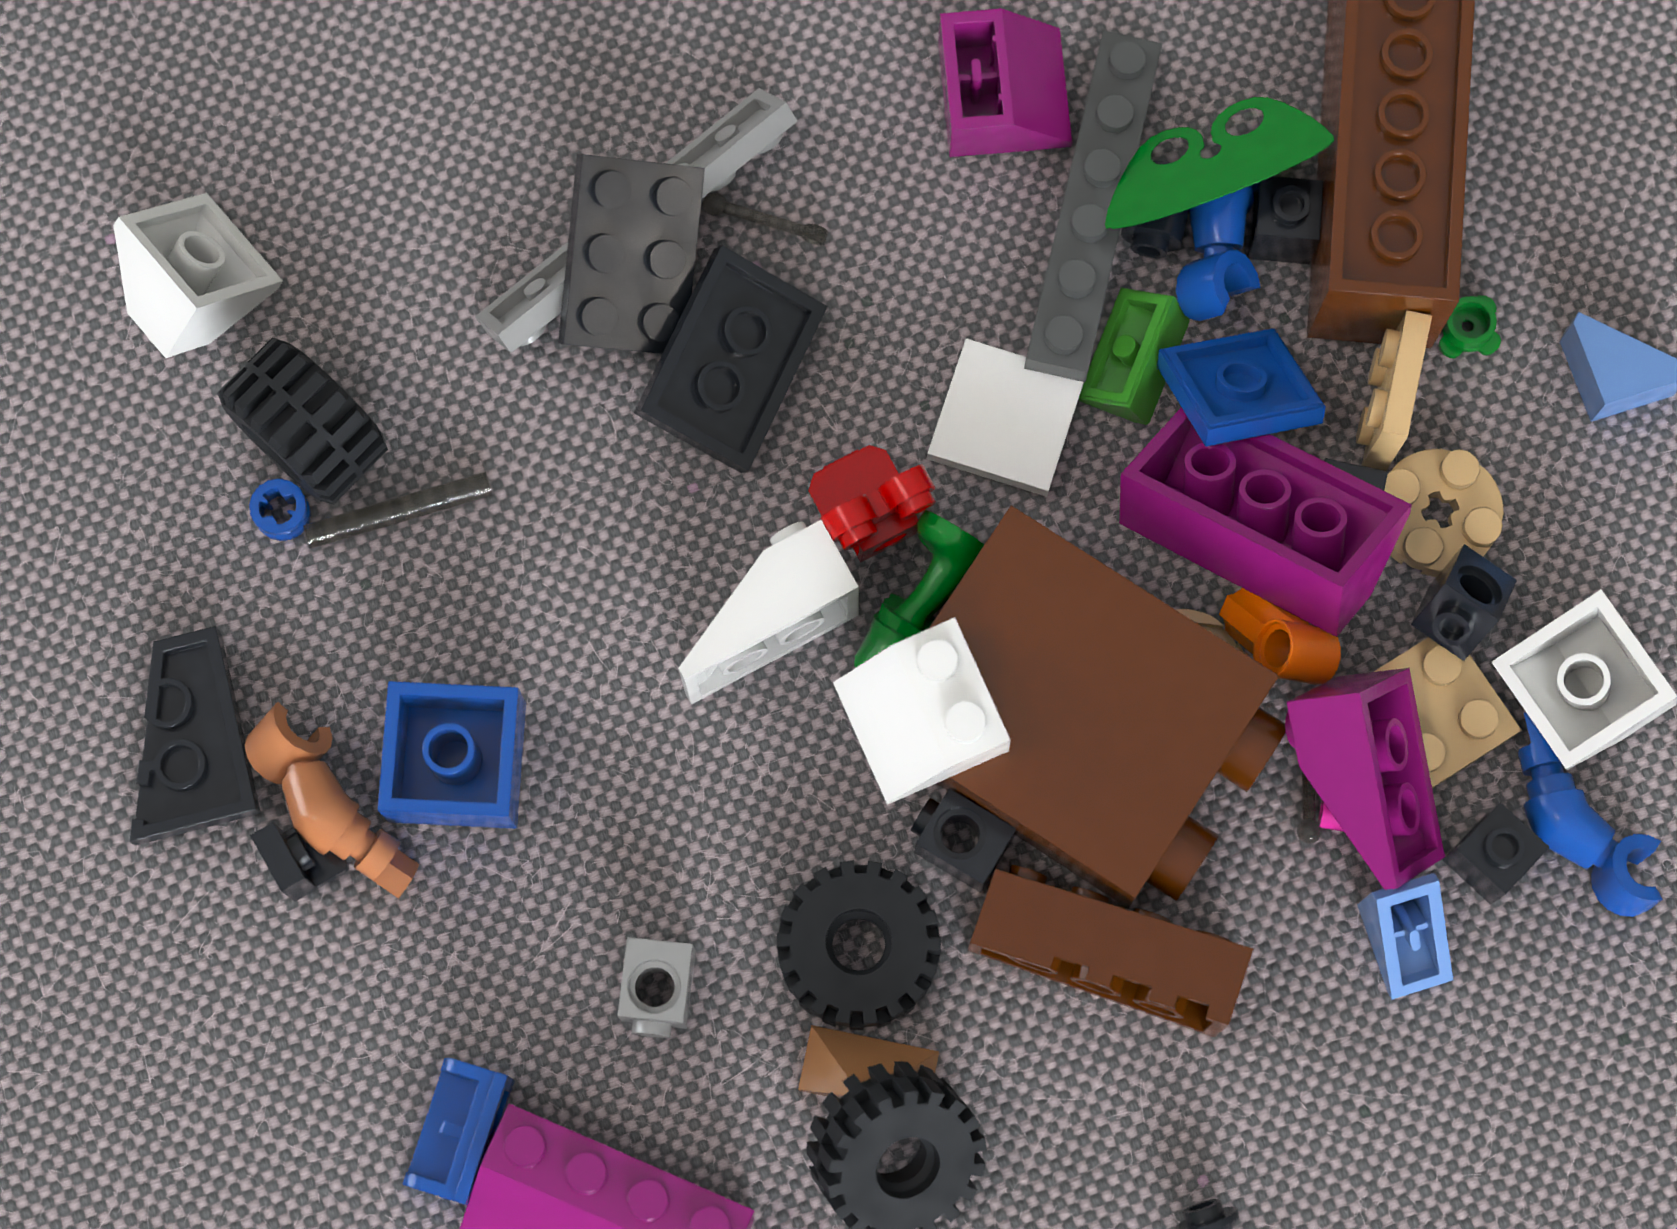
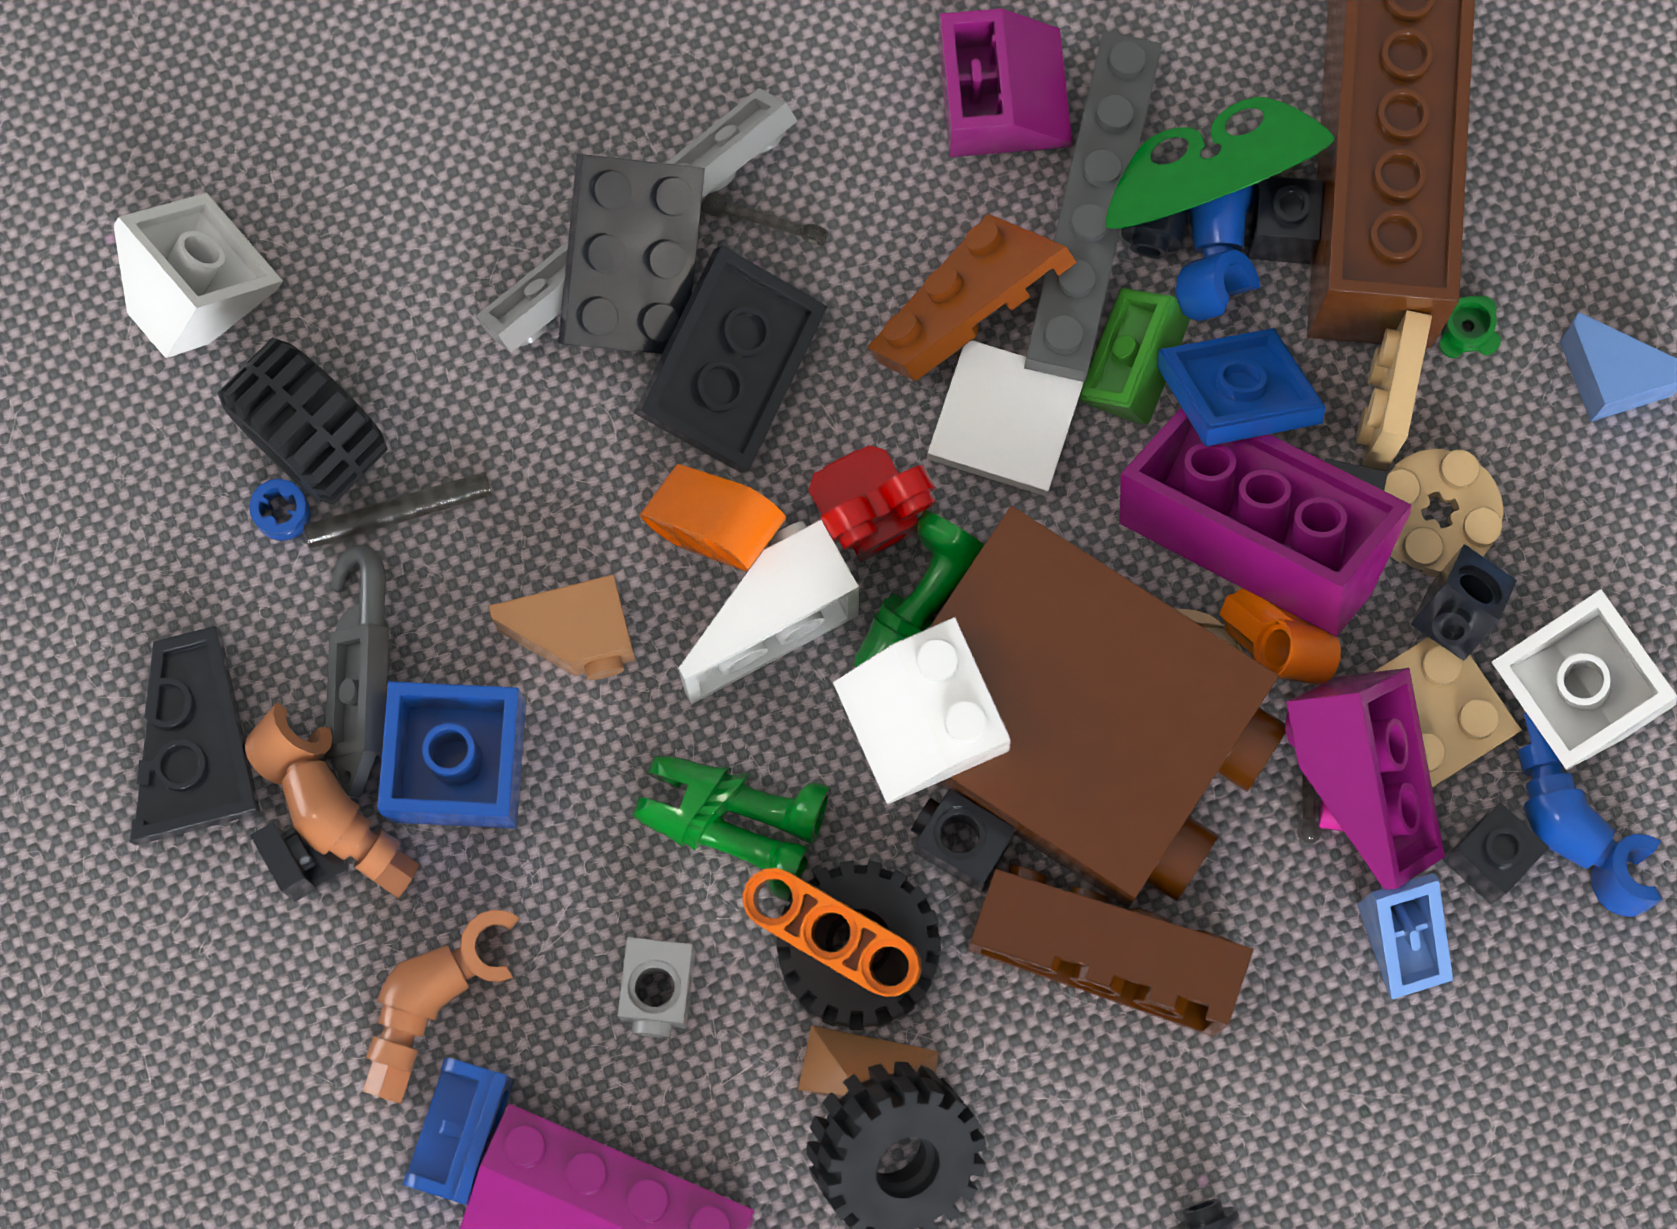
none -> dark grey plate [324,545,390,798]
none -> nougat piece [362,909,520,1104]
none -> medium nougat slope [488,574,636,680]
none -> green piece [632,756,831,902]
none -> orange beam [639,464,786,572]
none -> orange beam [743,868,922,997]
none -> dark orange wing [867,213,1077,381]

